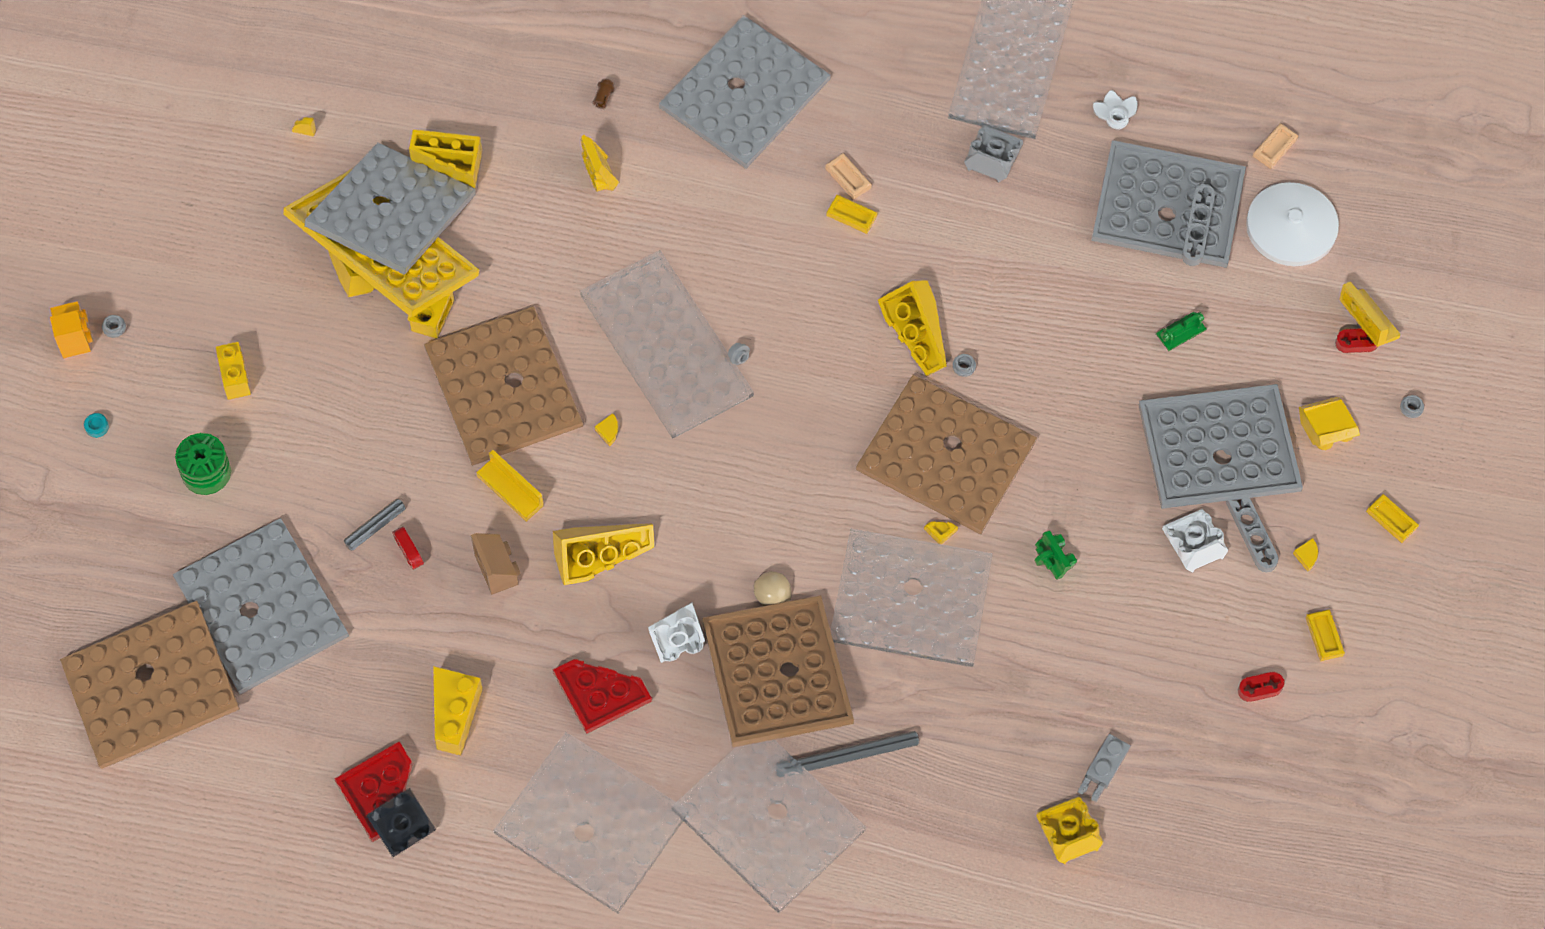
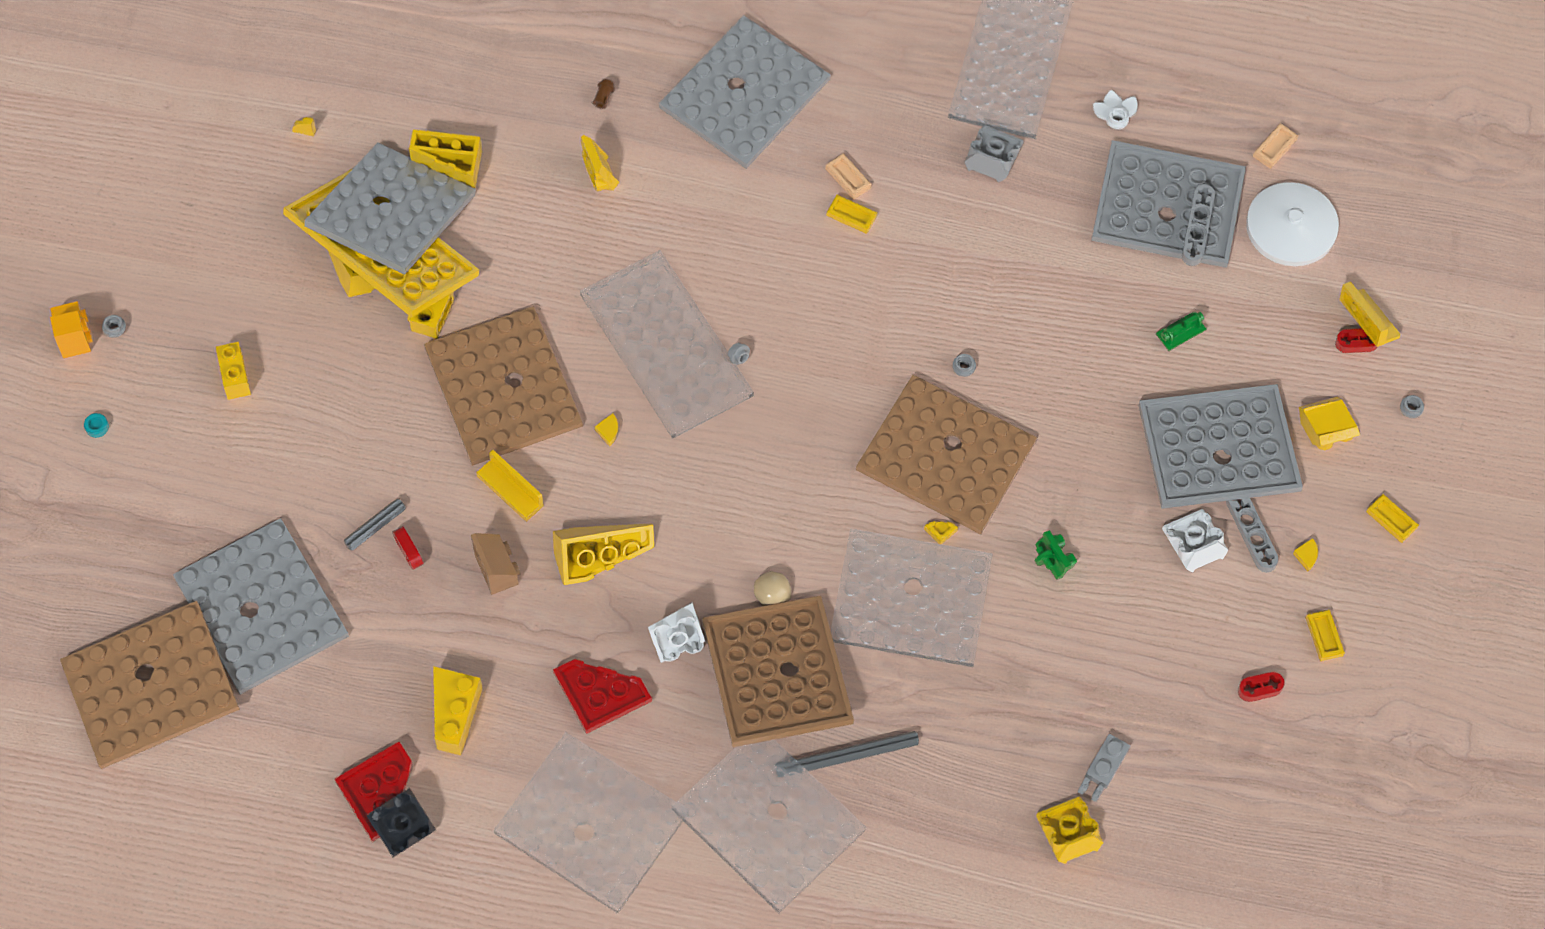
green wheel [175,433,231,495] -> none
yellow wedge [877,280,947,376] -> none

